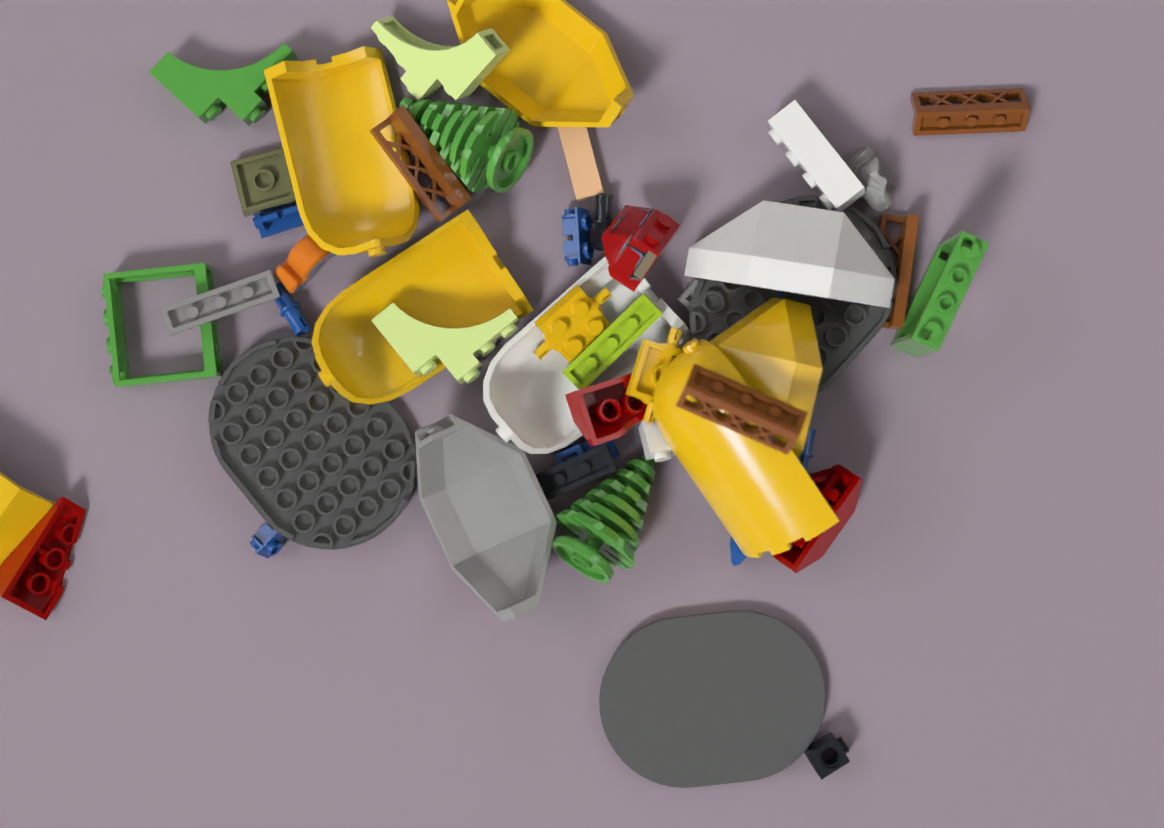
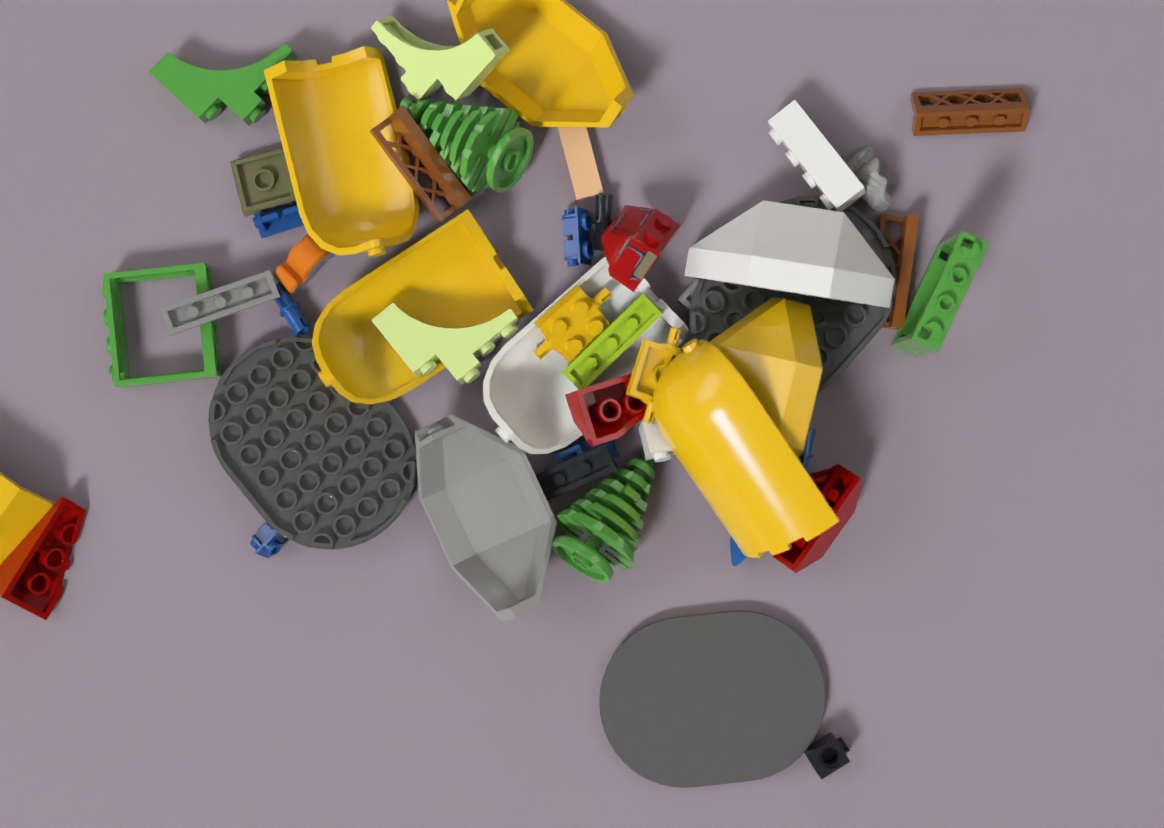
dark orange fence [676,363,808,455] -> none

